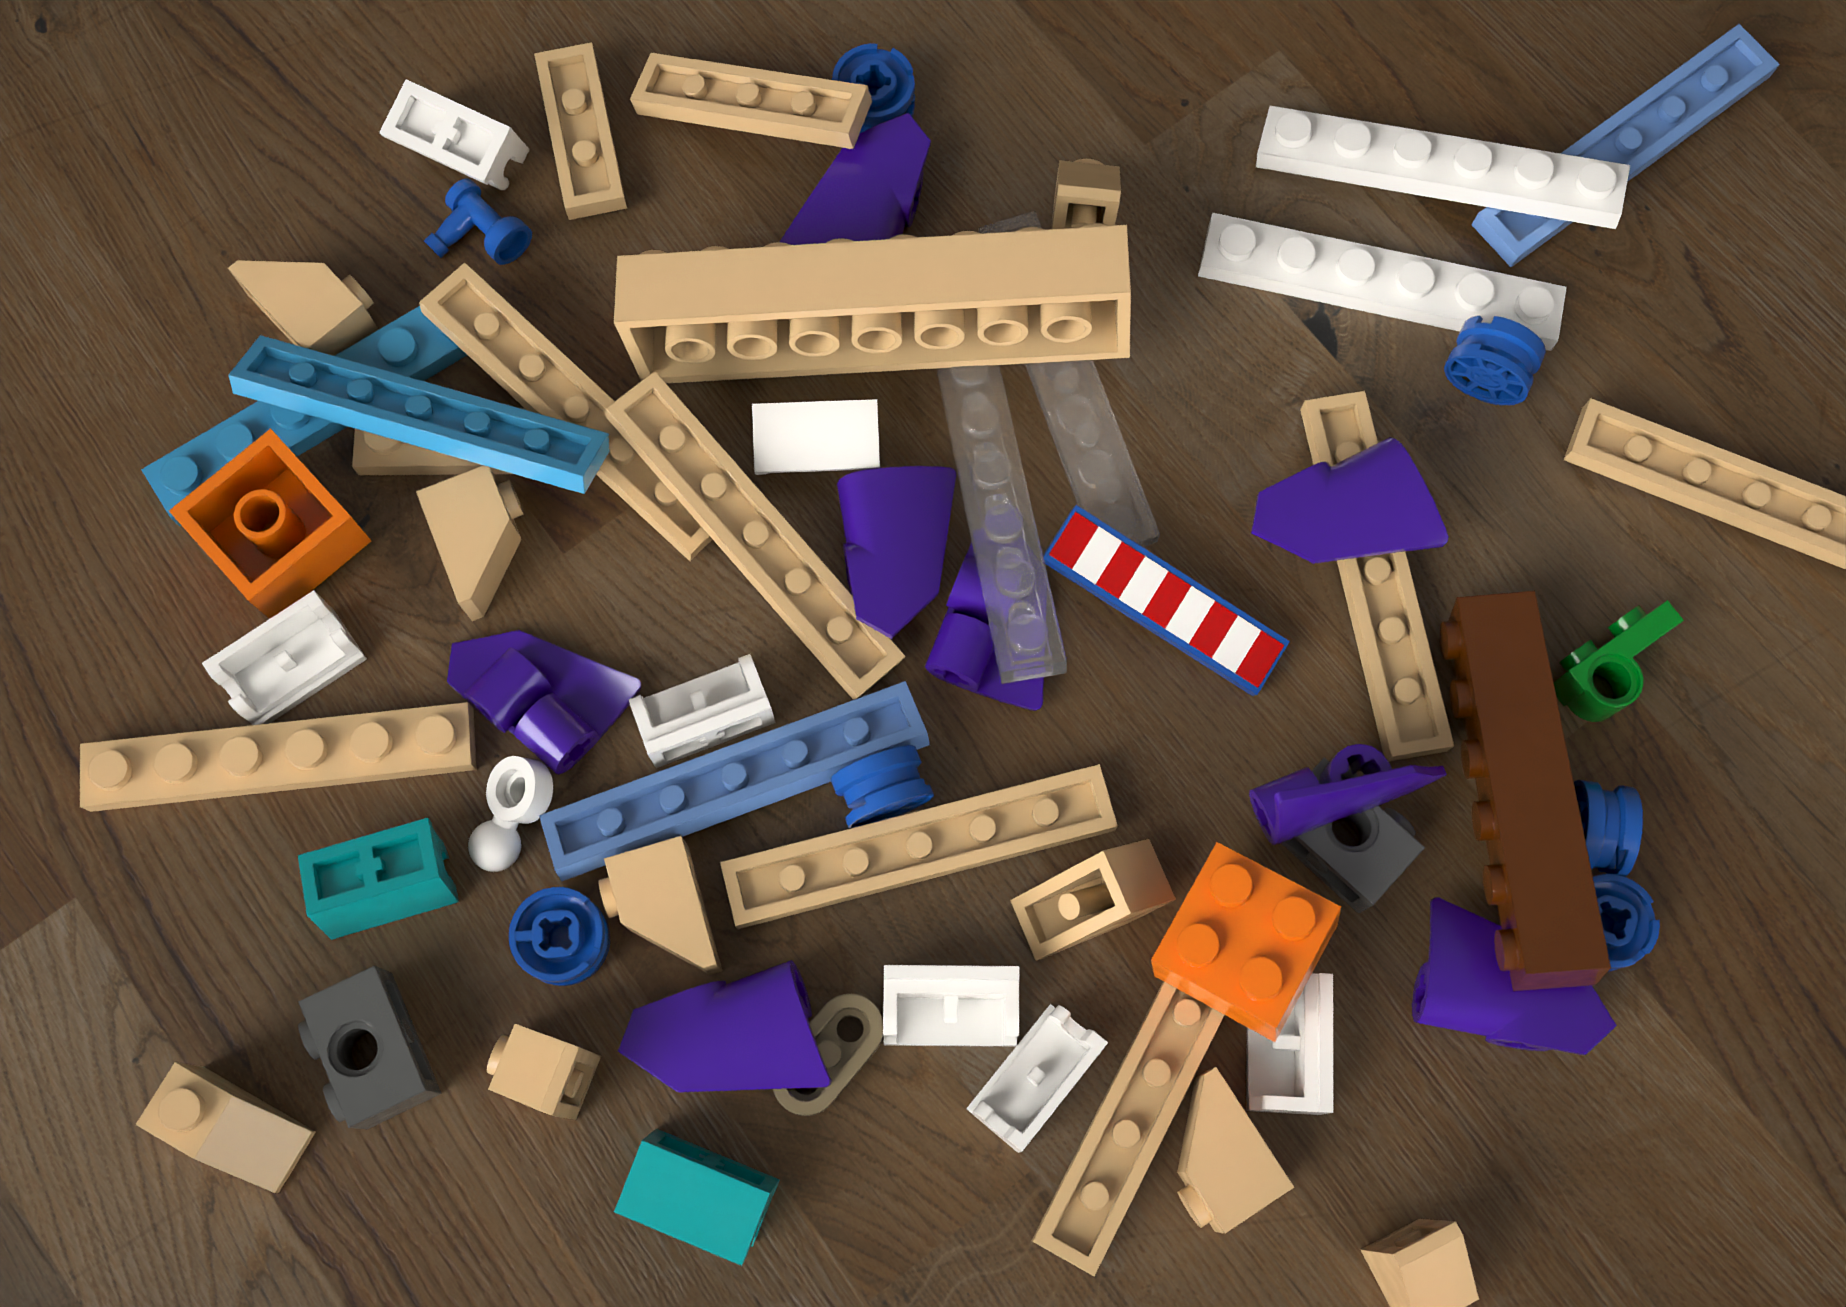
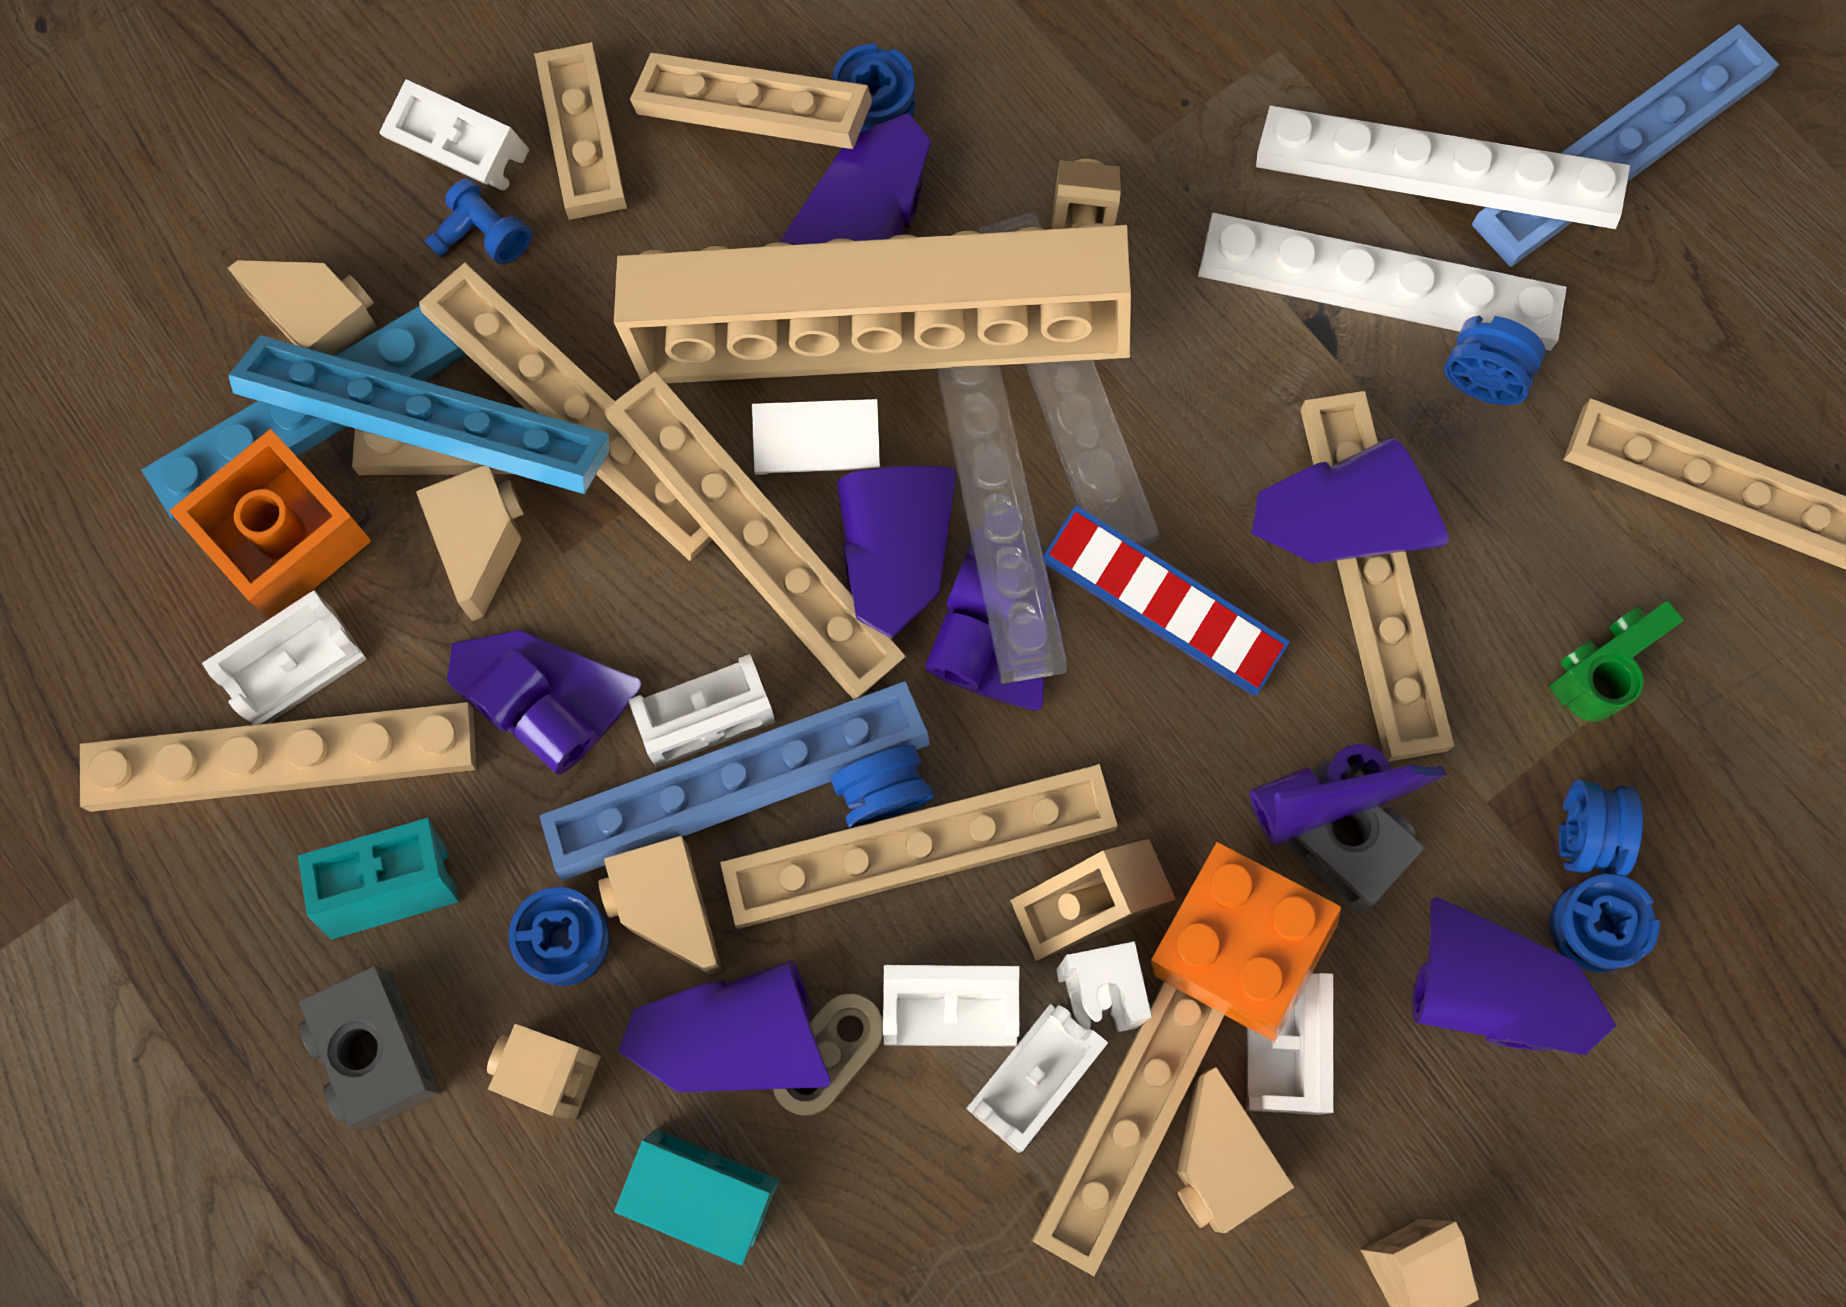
tan slope [136,1062,316,1193] -> none
white plate [468,756,553,872] -> none
reddish brown brick [1440,590,1611,991] -> none
none -> white hinge [1056,941,1152,1032]

